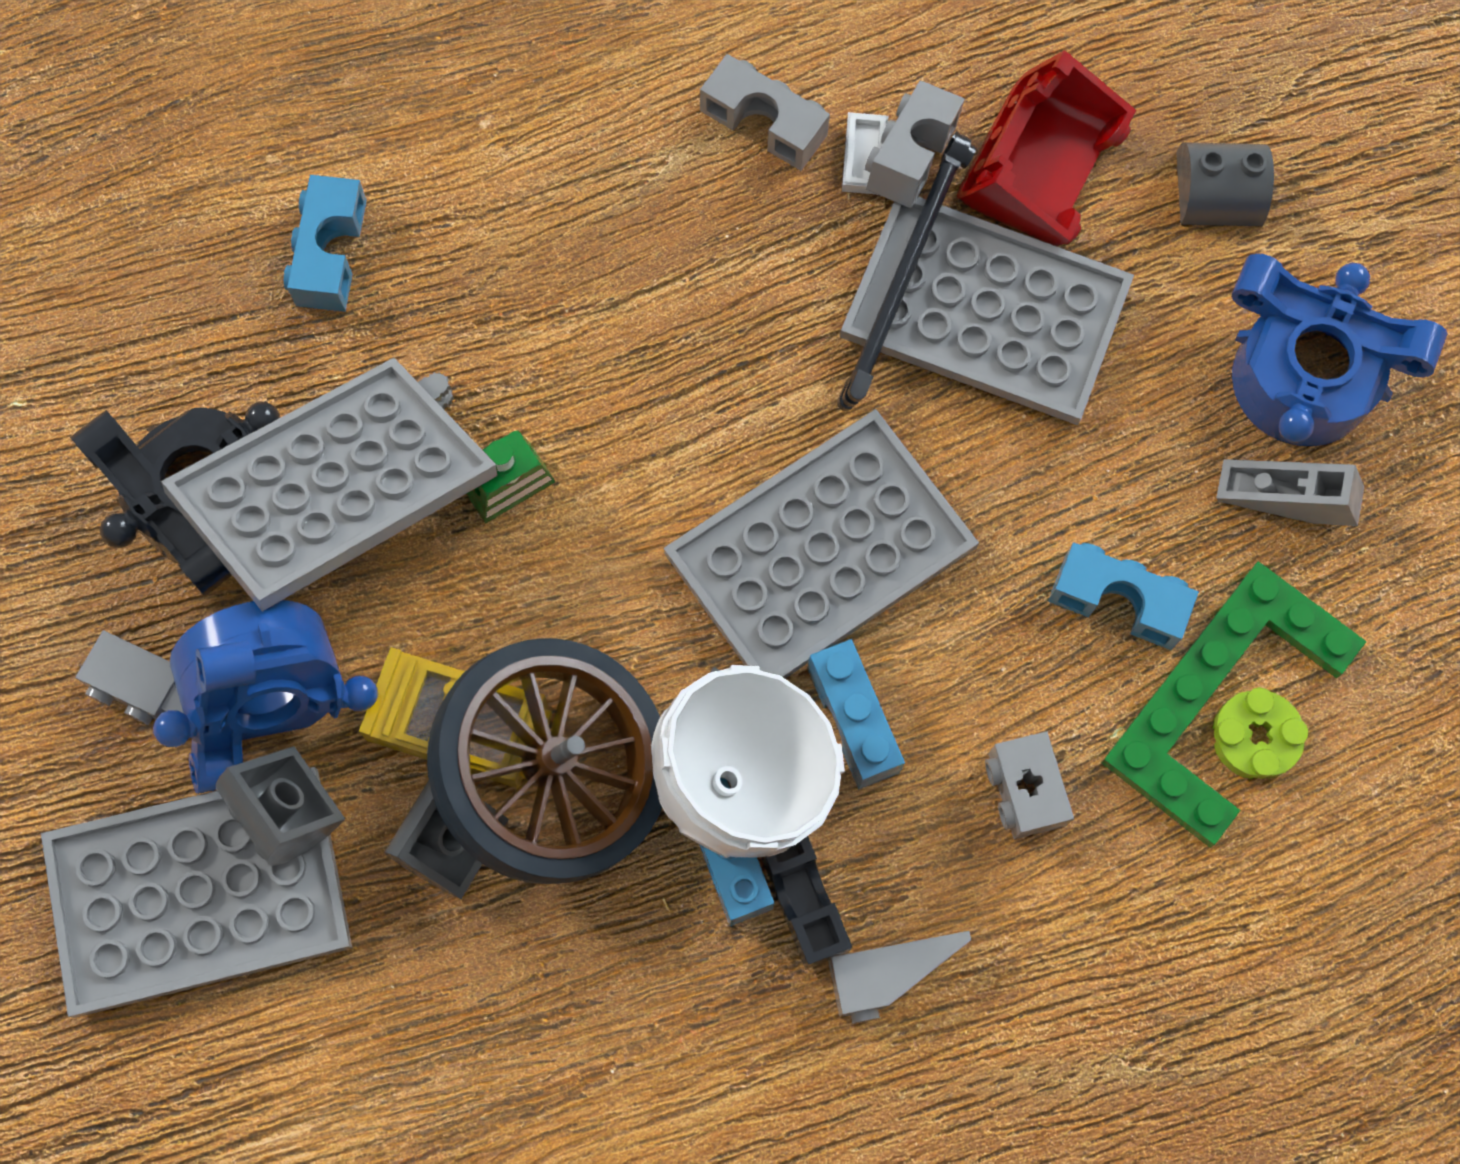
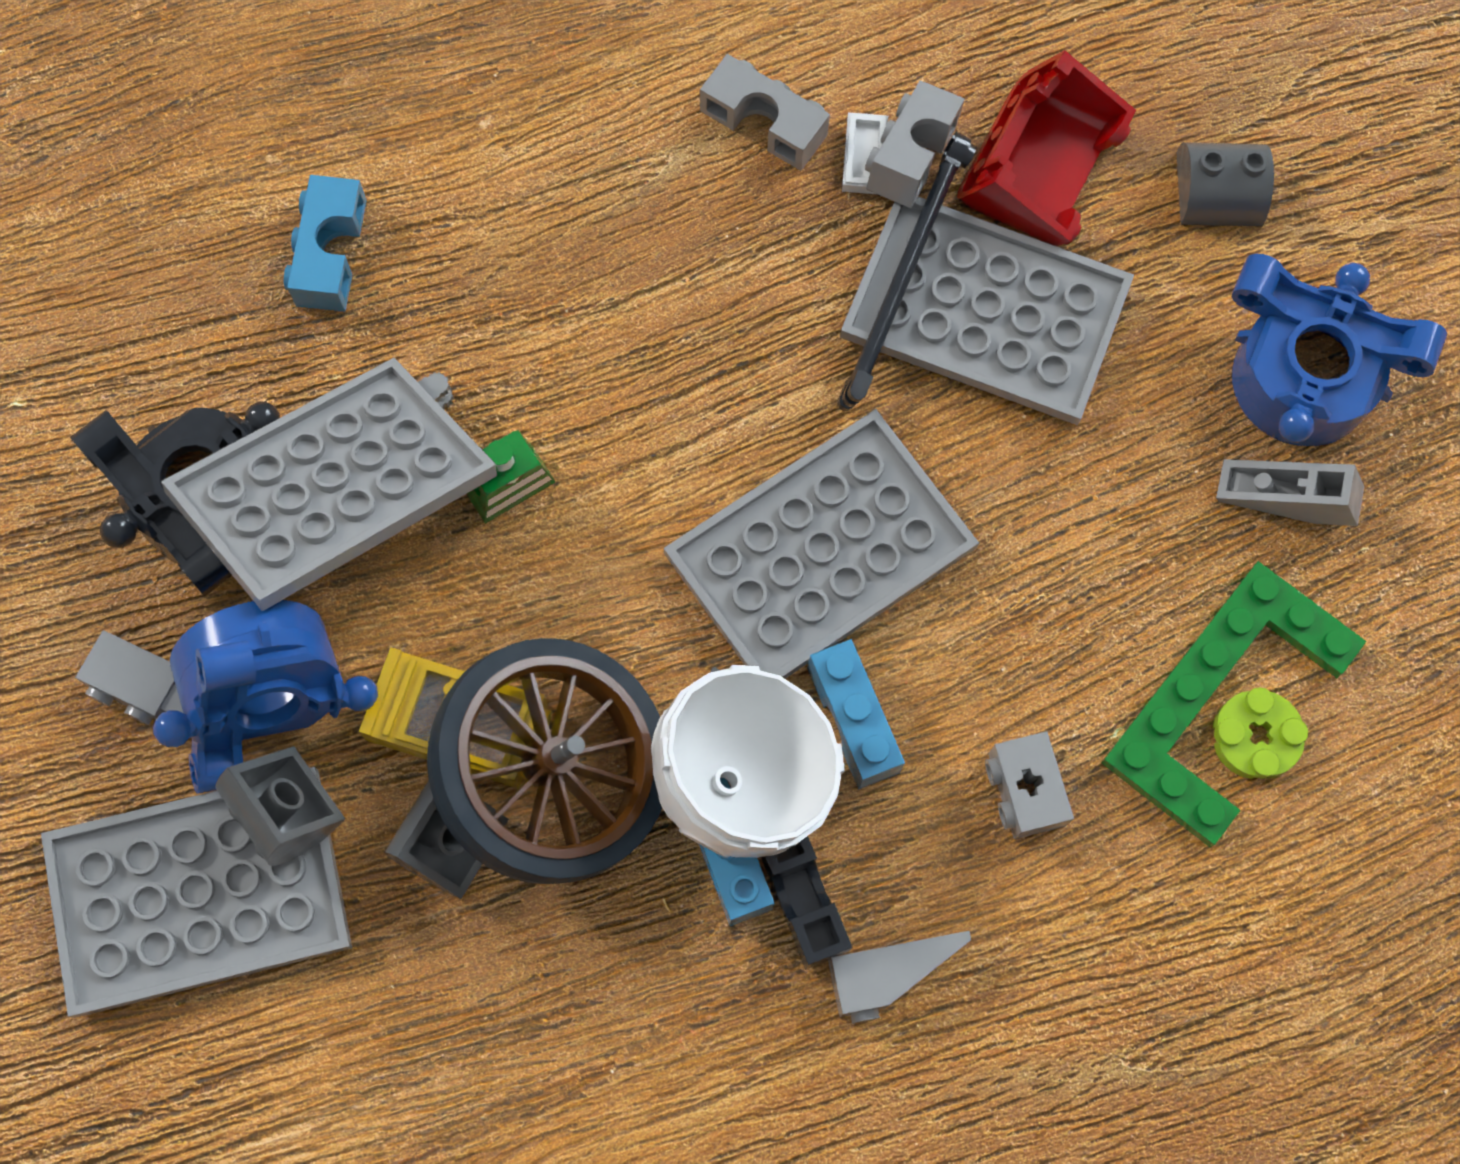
dark azure arch [1048,542,1199,650] -> none

